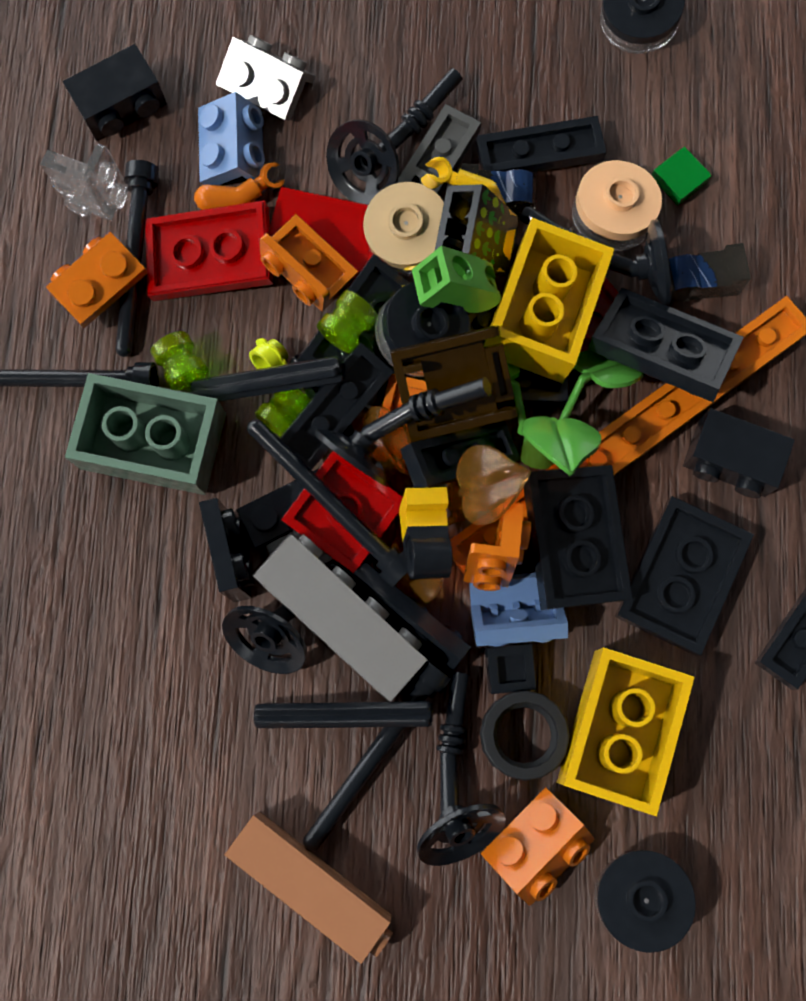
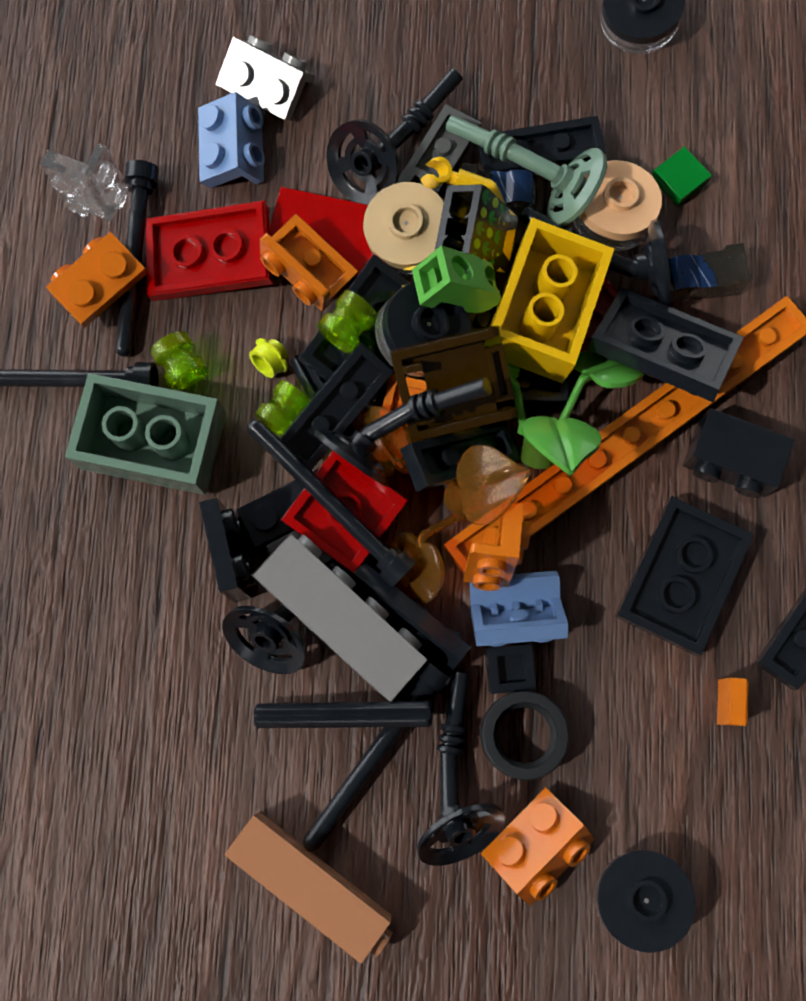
black brick [62,44,167,141] -> none
black axle [189,356,346,402] -> none
orange arm [194,162,285,210] -> none
leg [399,487,452,580] -> none
black plate [522,465,633,610] -> none
yellow brick [556,647,695,817] -> none
none -> sand green dish [446,115,607,227]
none -> orange tile [717,677,749,726]

